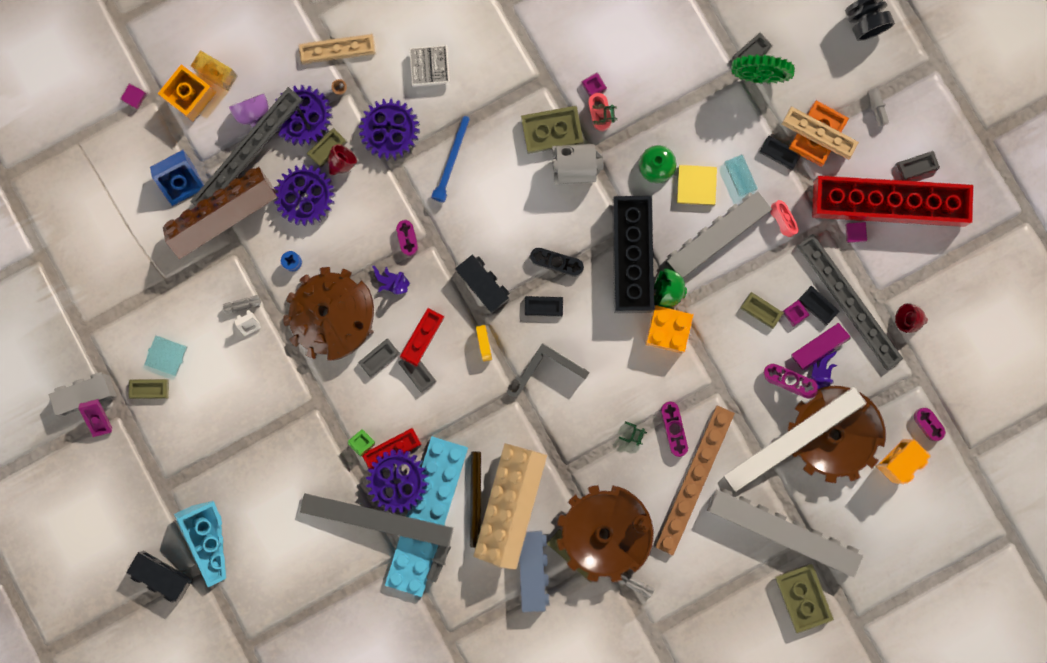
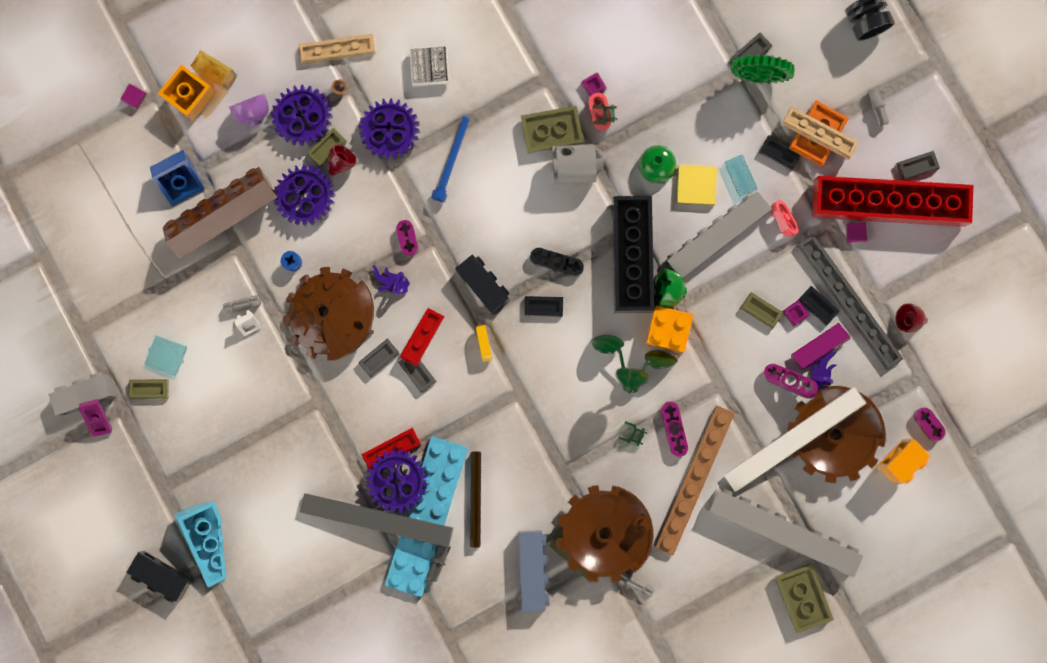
dark grey tile [190,87,304,206] -> none
bright green plate [348,429,375,457] -> none
tan brick [473,443,547,570] -> none
dark grey hinge [507,343,590,397] -> none
none -> dark green plant [590,335,678,394]

